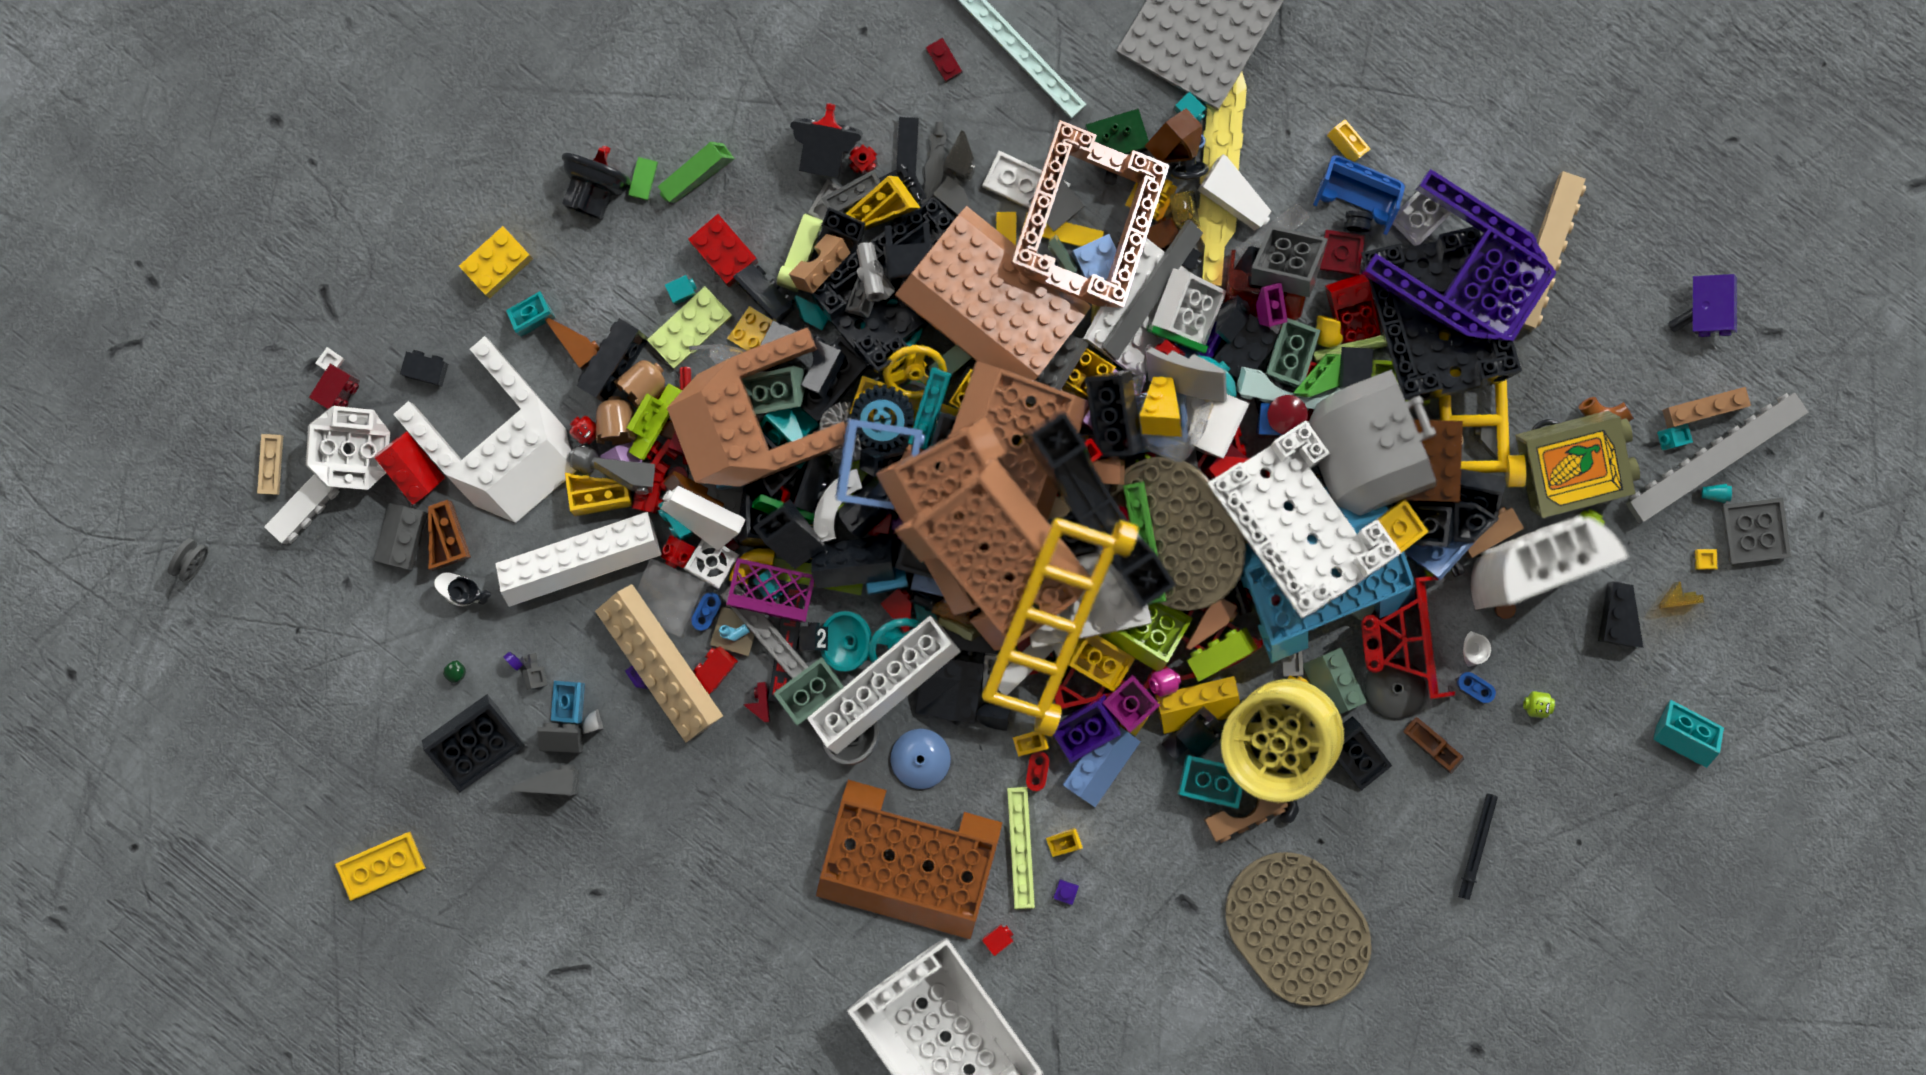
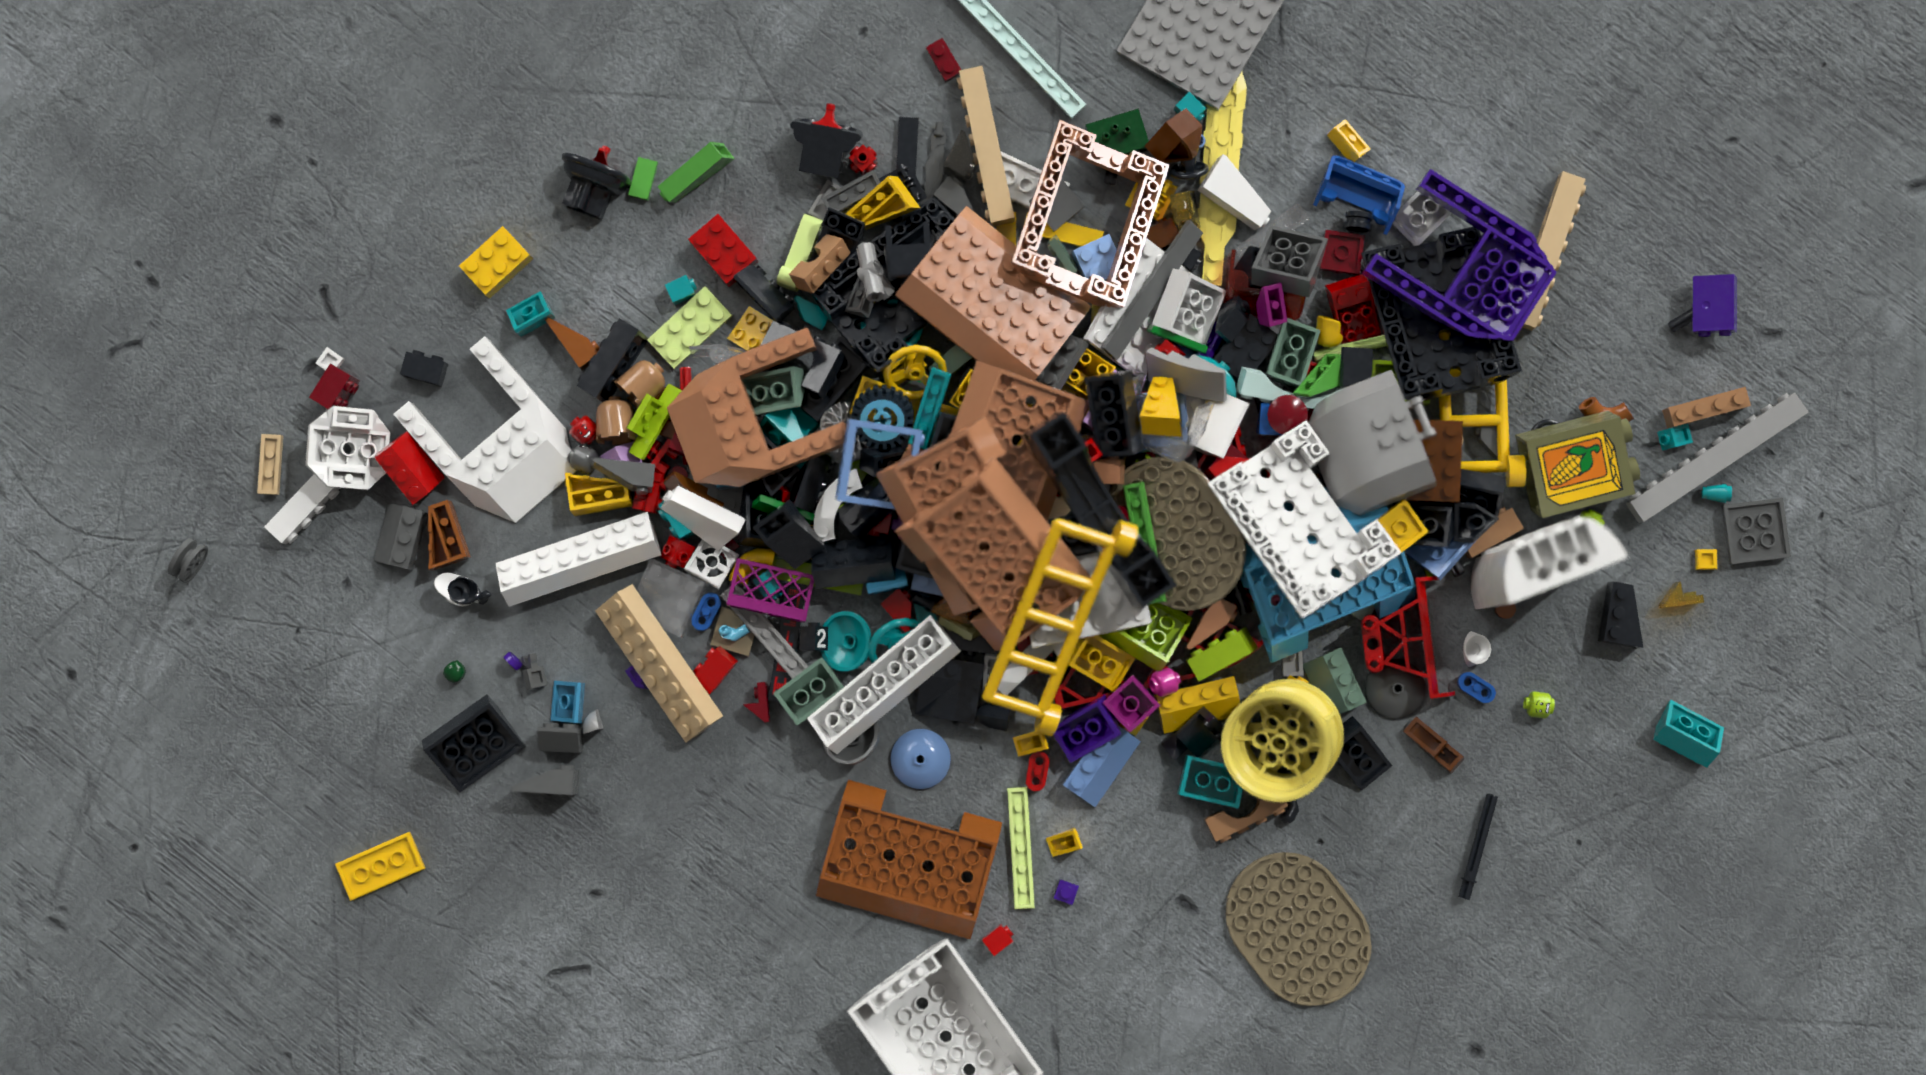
none -> tan brick [957,66,1015,227]

